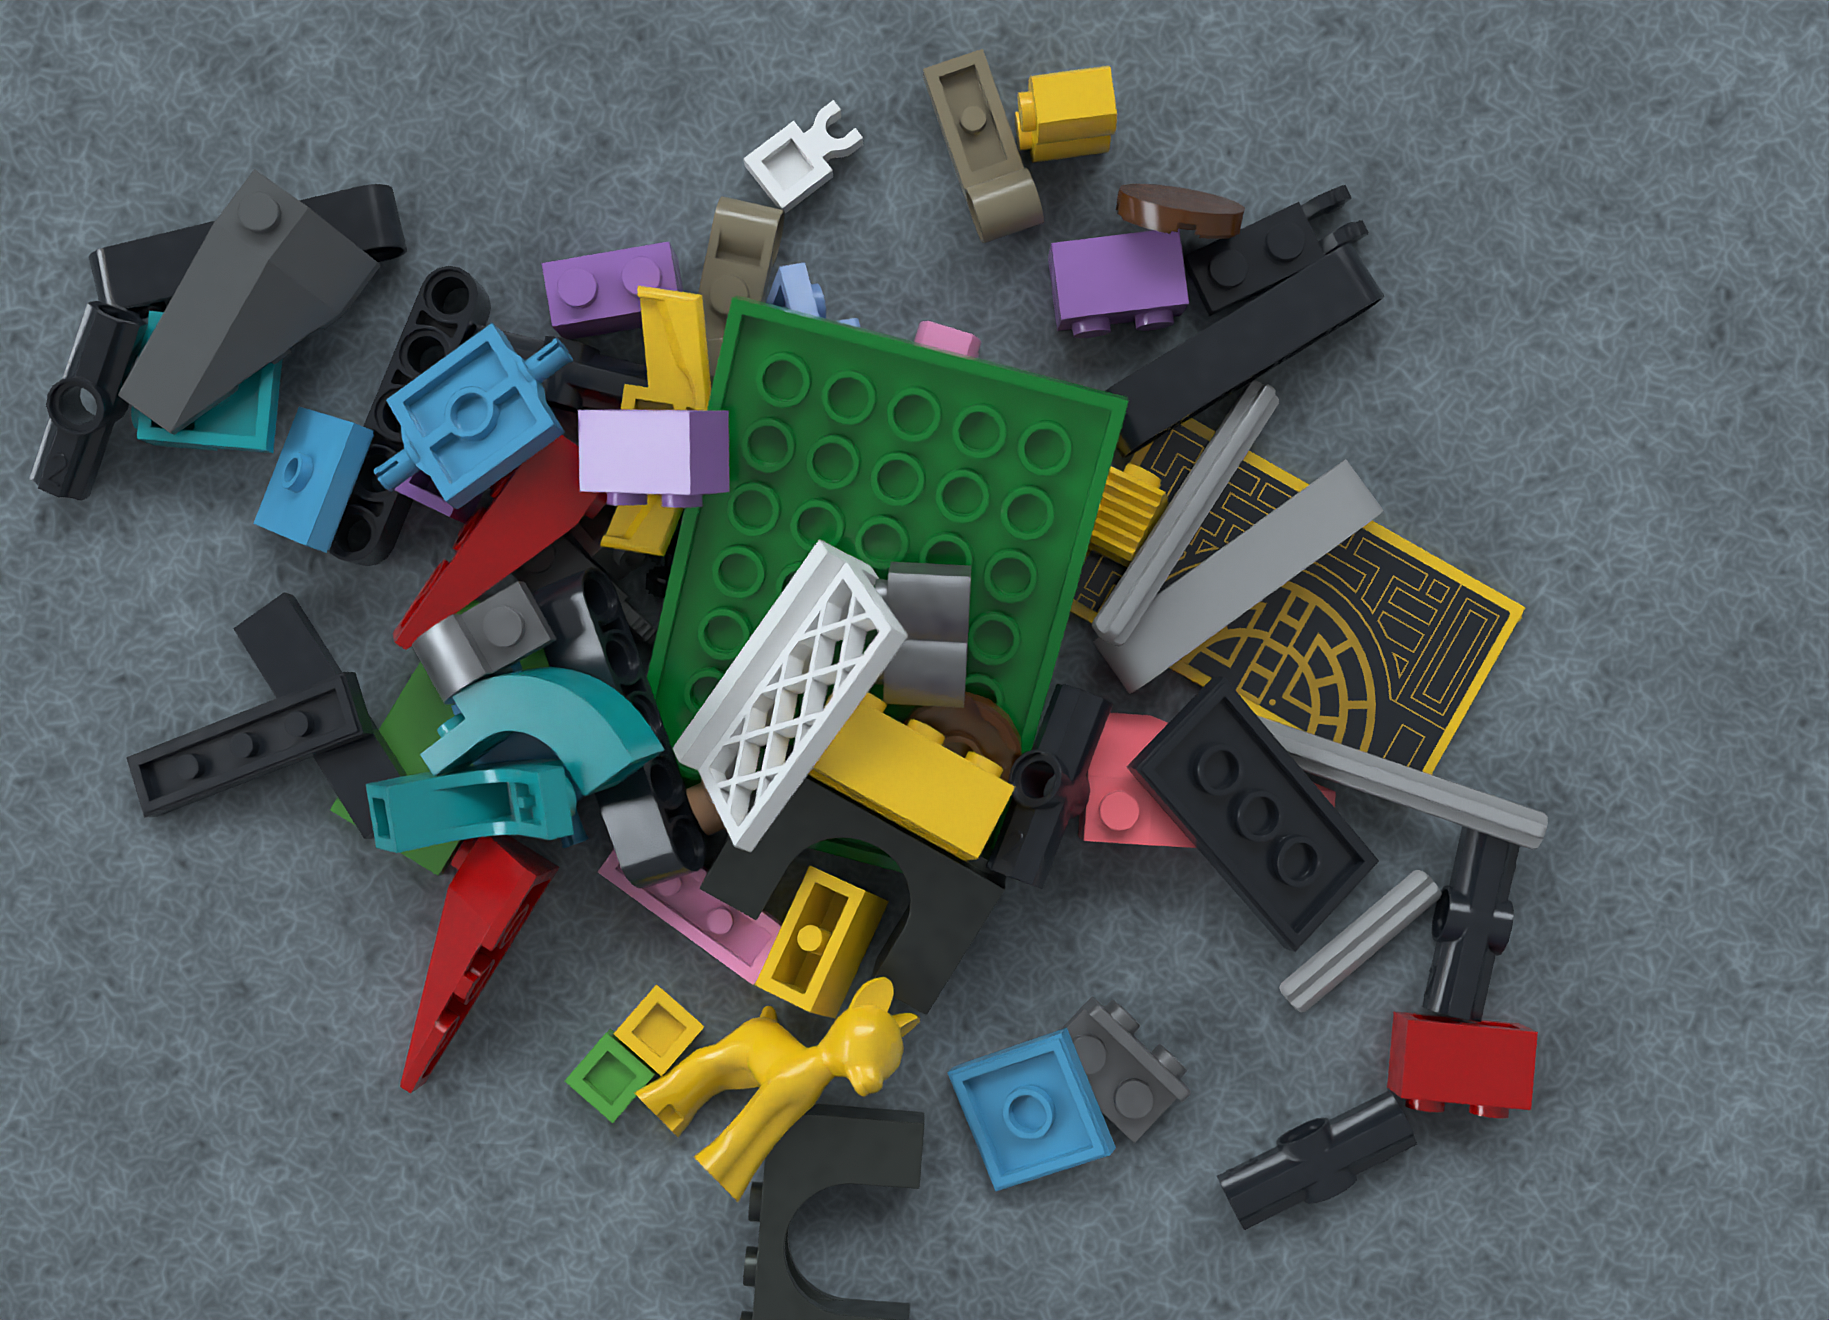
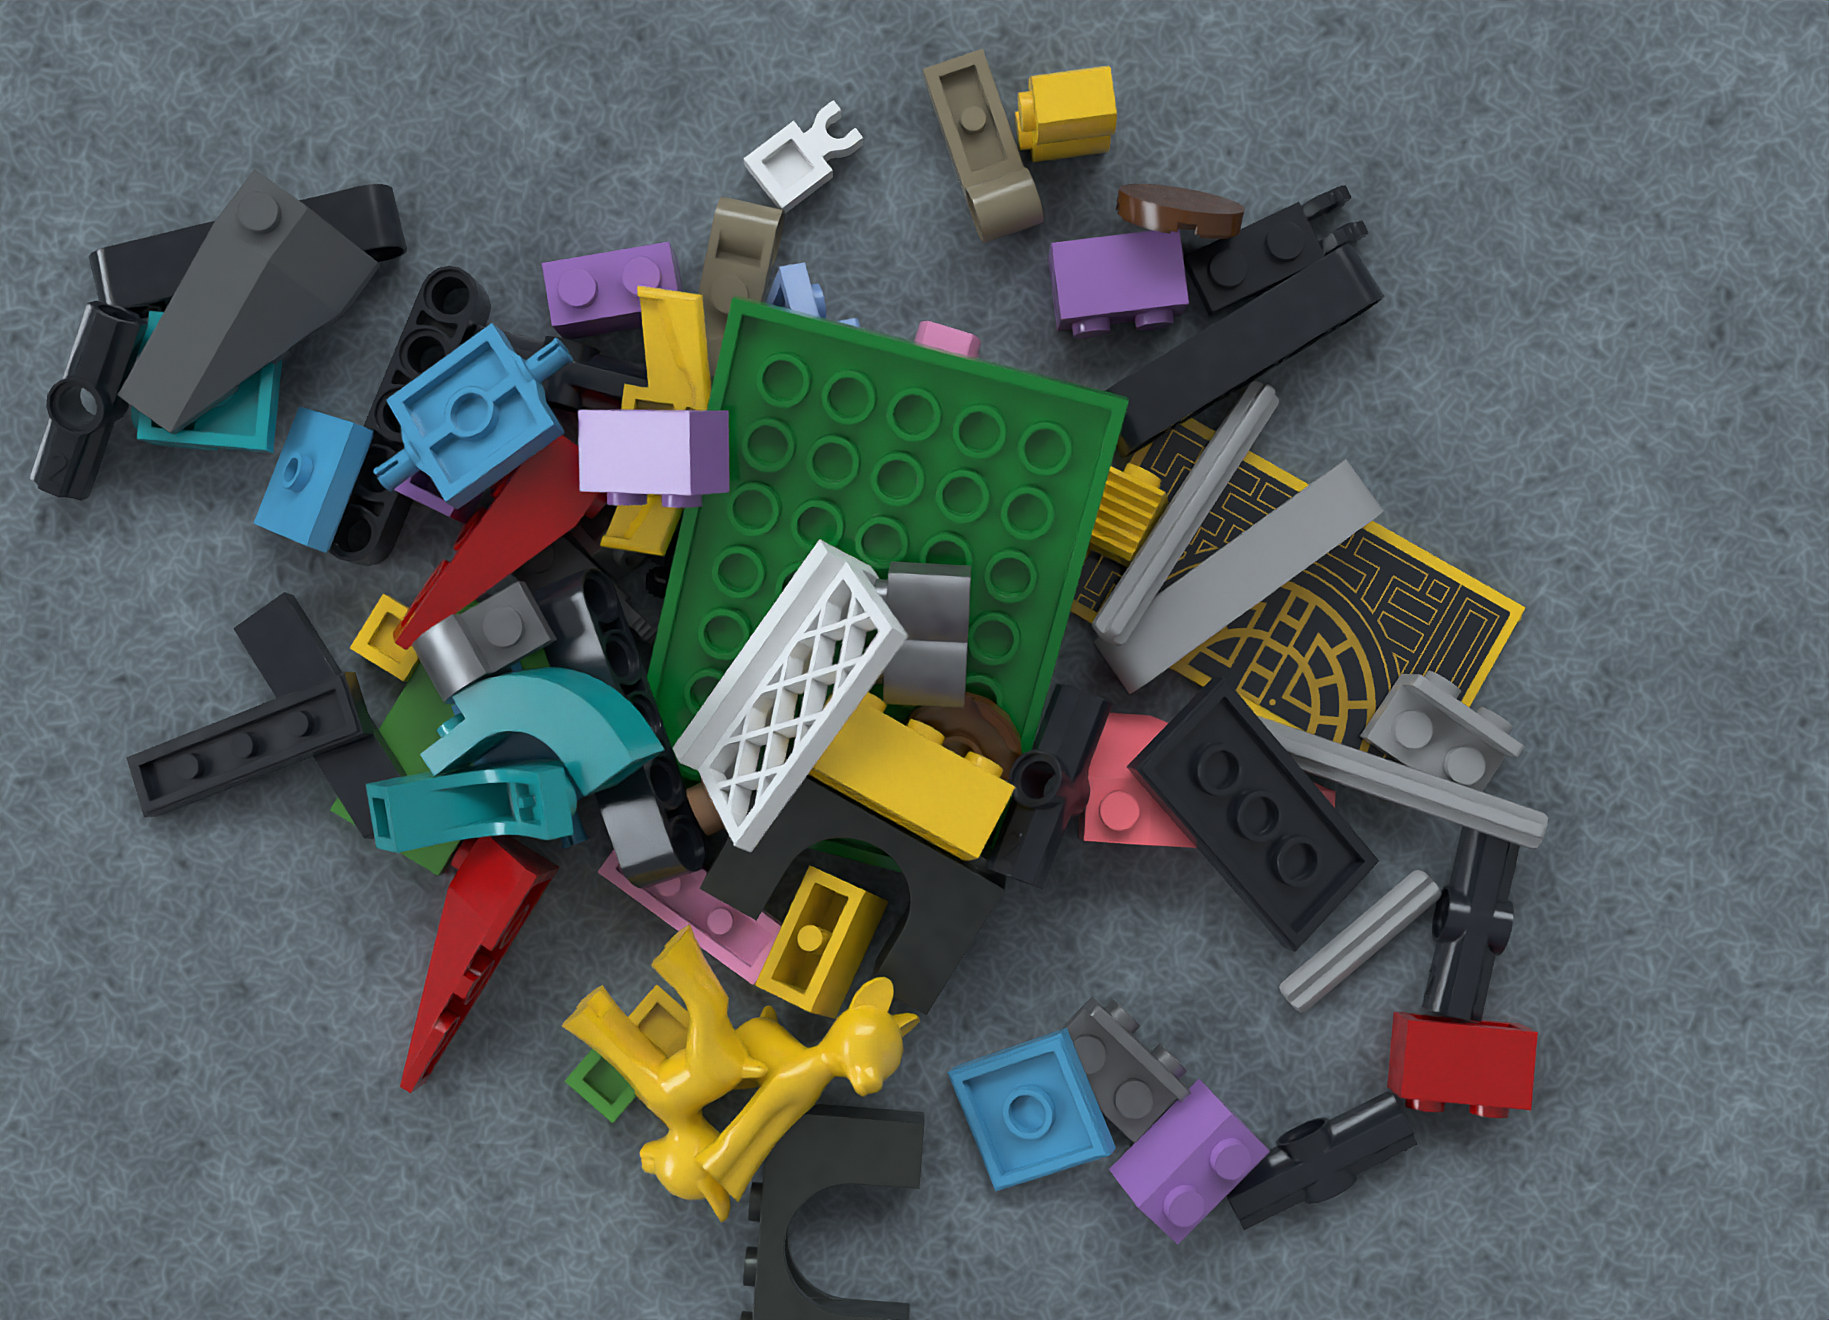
none -> yellow plate [350,594,420,682]
none -> yellow animal [562,924,768,1222]
none -> medium lavender brick [1109,1079,1270,1244]
none -> light grey bracket [1359,671,1525,792]

